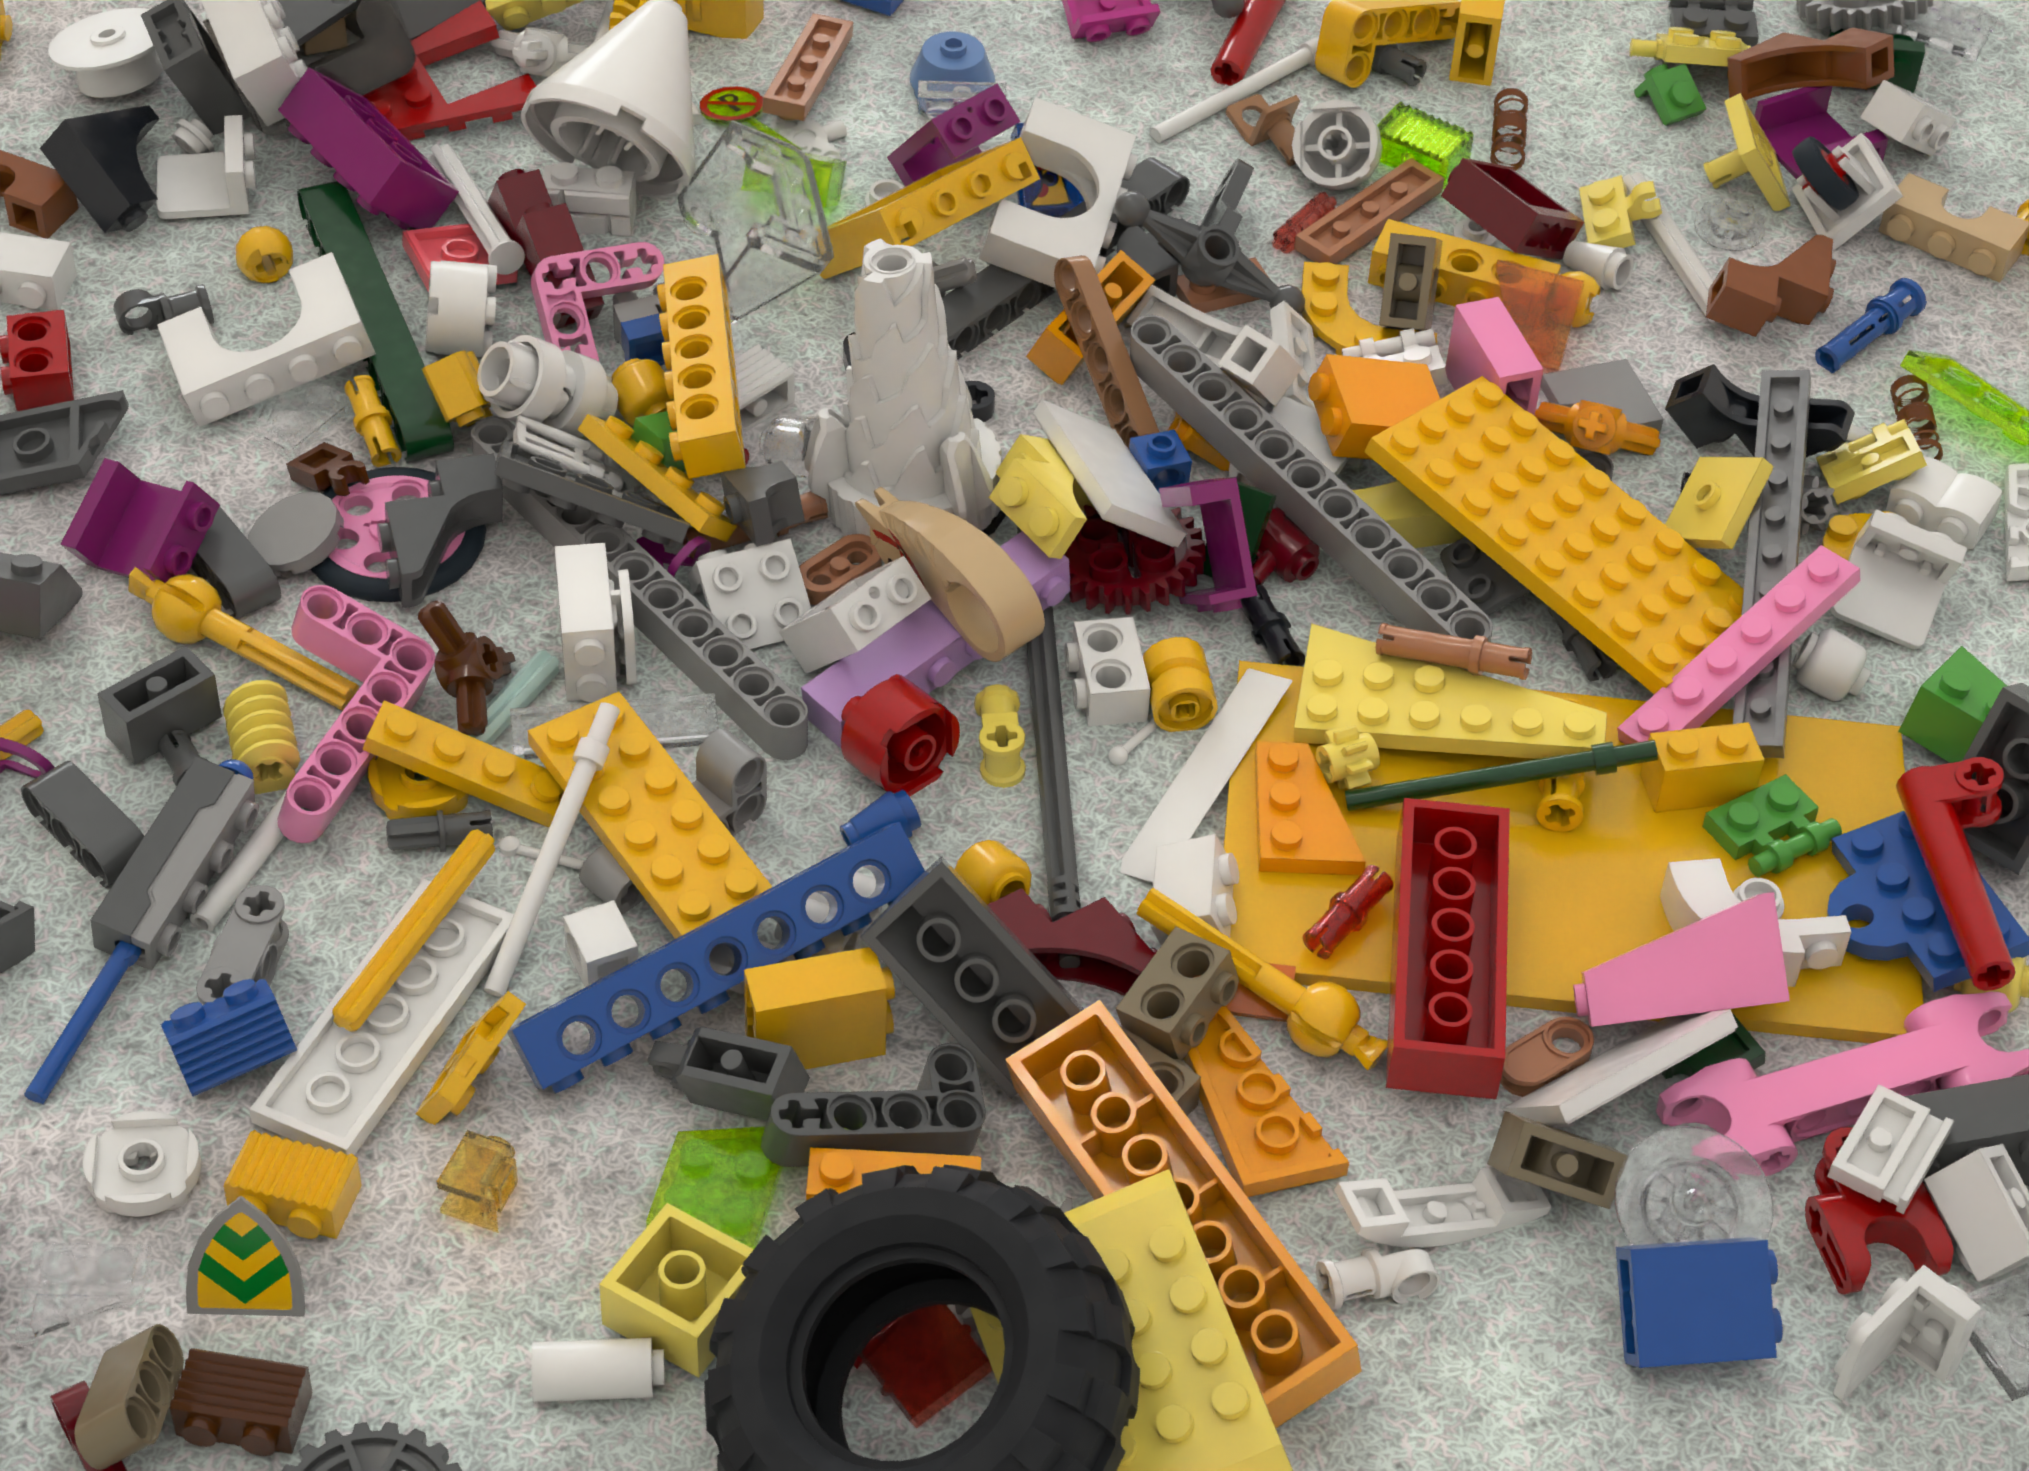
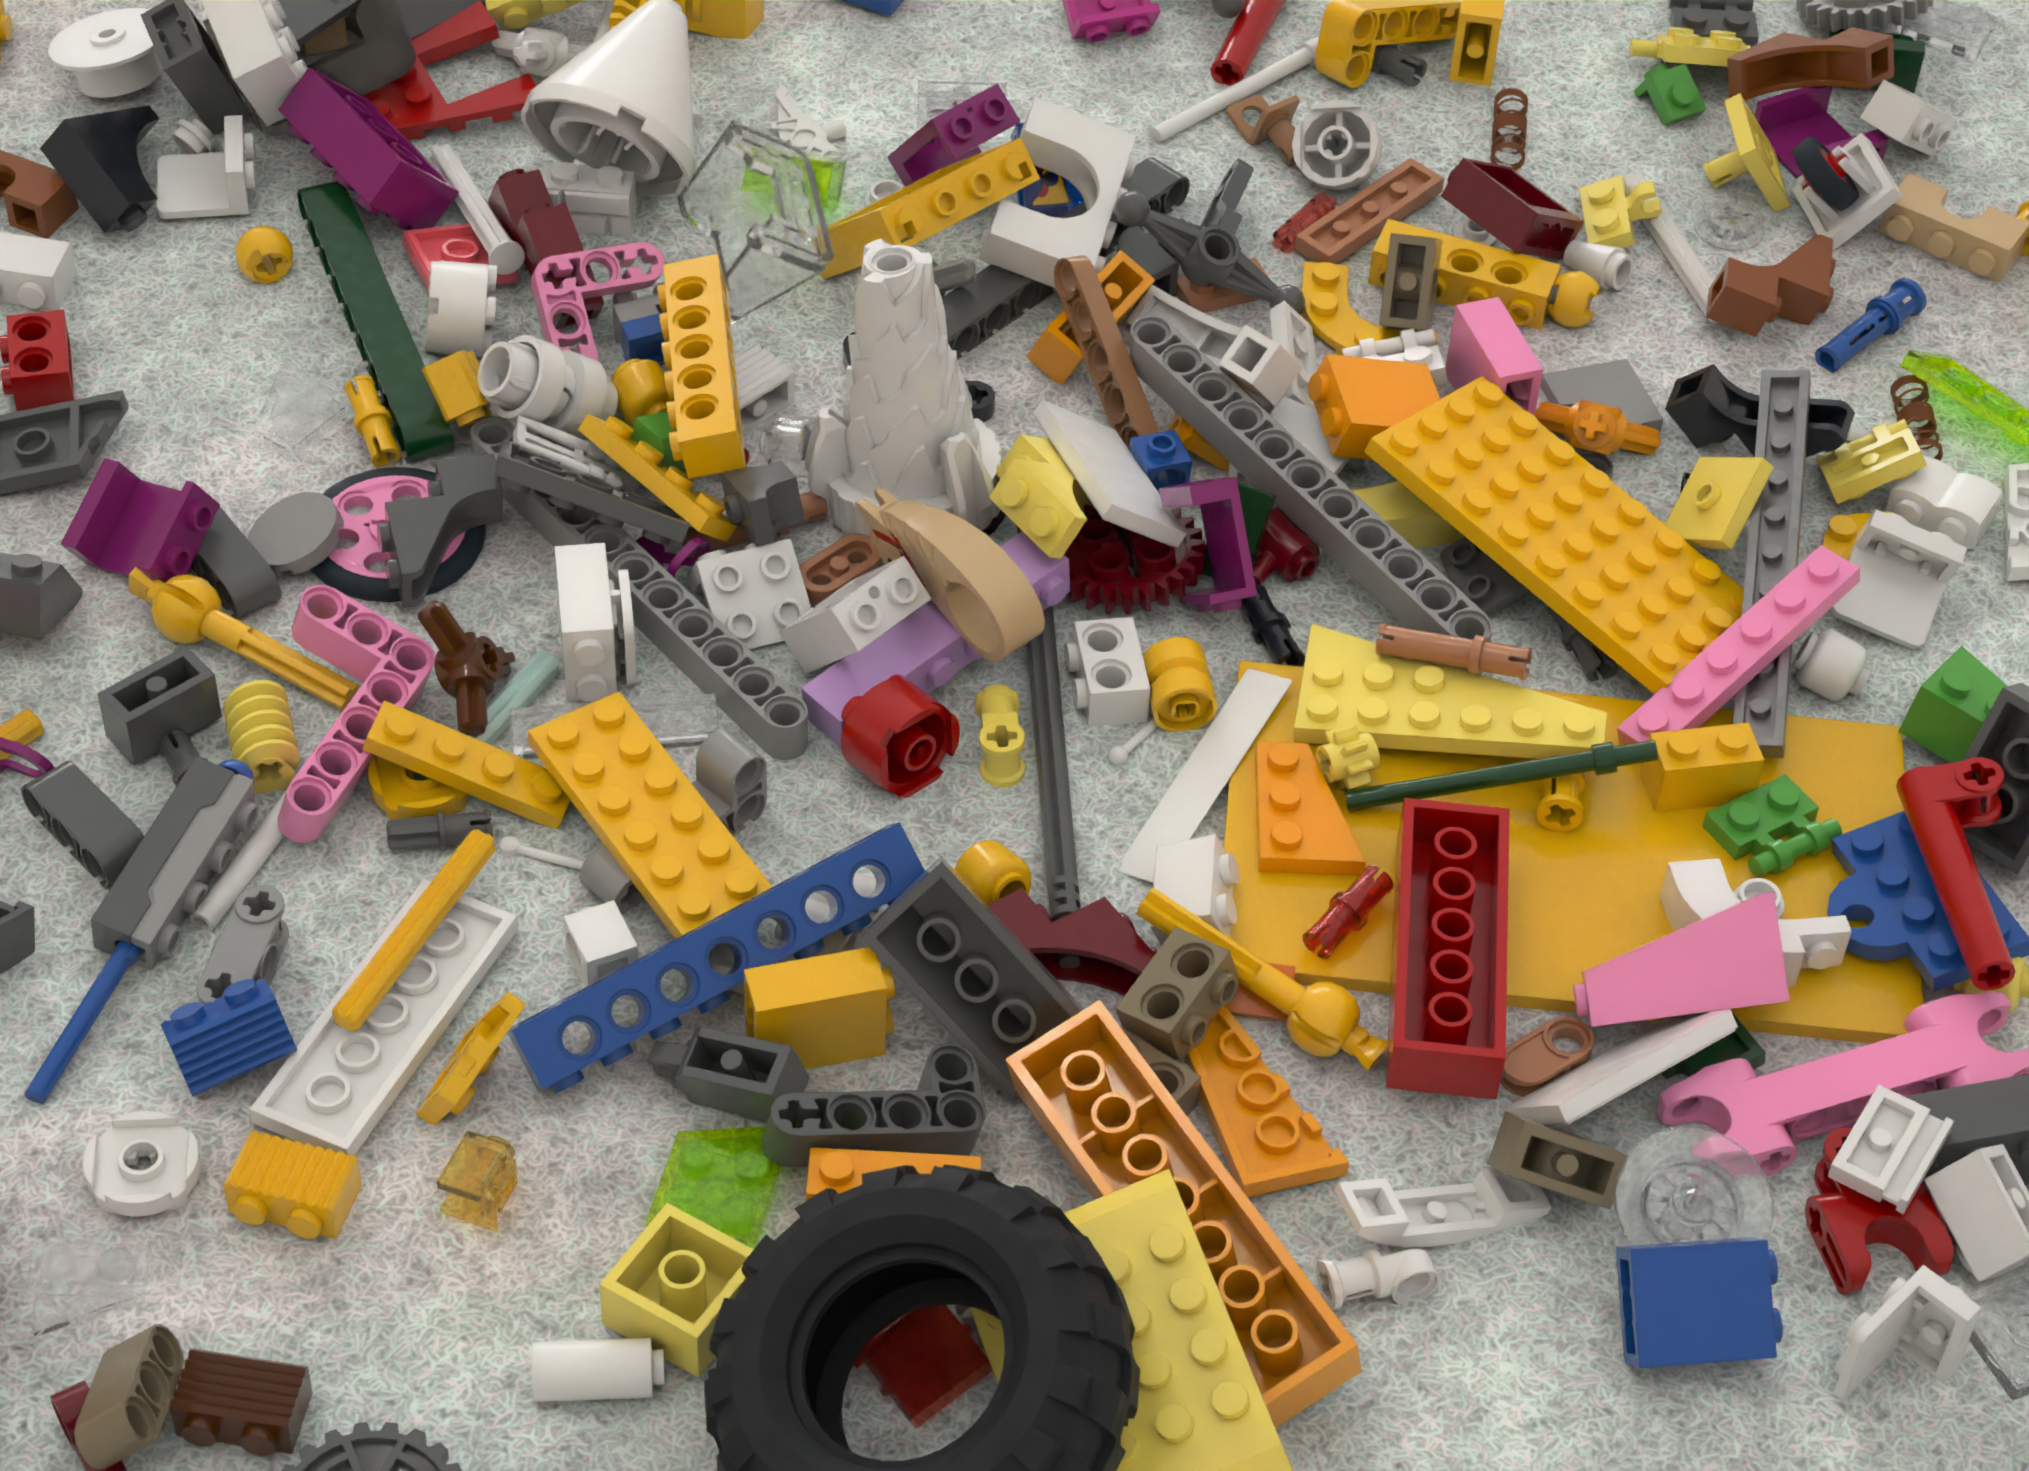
dark grey connector [113,284,214,335] -> none
white arch [157,252,376,427] -> none
shield [186,1196,305,1317] -> none
reddish brown plate [286,442,370,496] -> none
white bar [483,702,620,997] -> none
piece [700,86,802,156] -> none
nougat plate [762,13,854,121] -> none
blue cone [839,790,921,846] -> none
medium blue cone [909,31,995,113] -> none
clear neon green brick [1377,101,1474,189] -> none
clear orange wing [1496,260,1584,371] -> none
light grey gear [1800,475,1838,535] -> none

